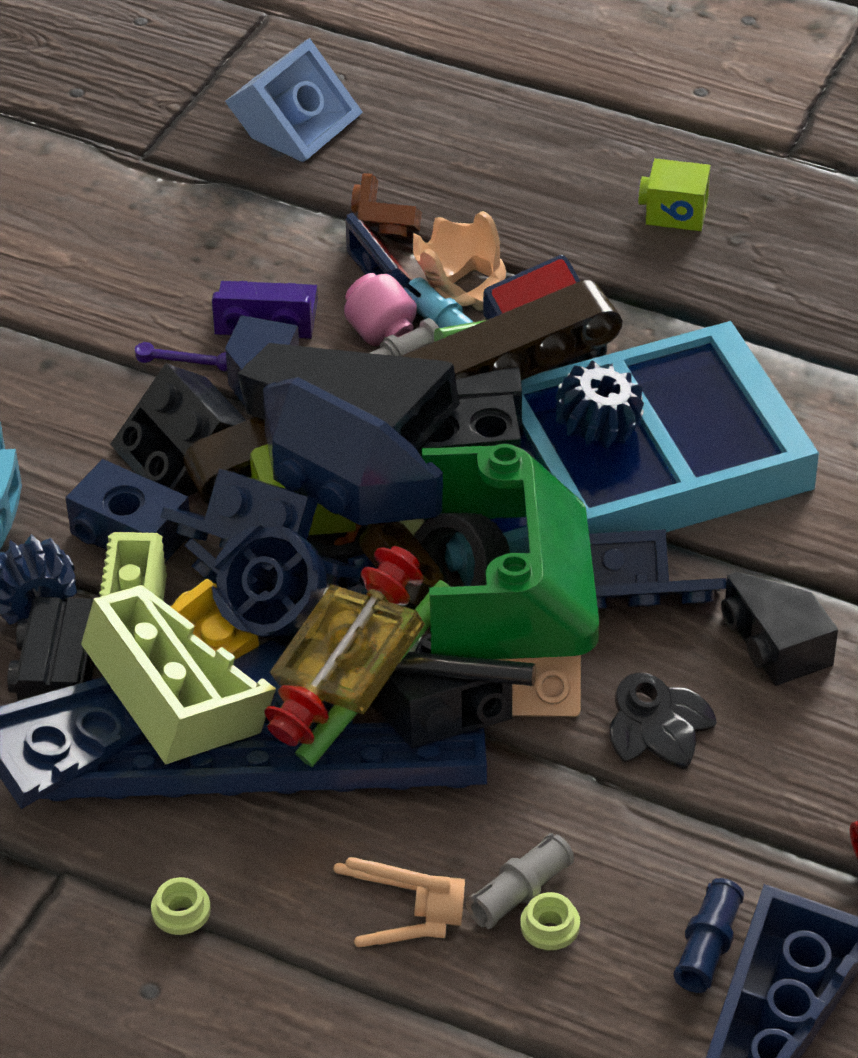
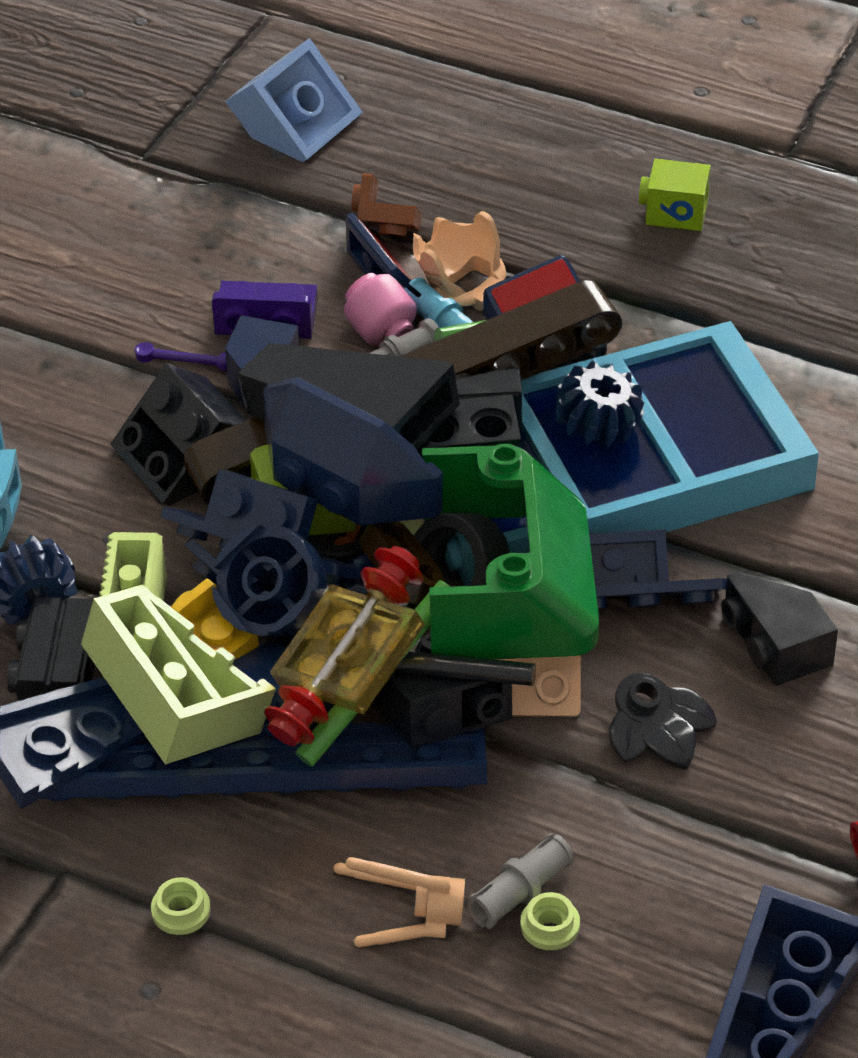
dark blue brick [65,459,190,563] -> none
dark blue pin [673,878,744,993] -> none

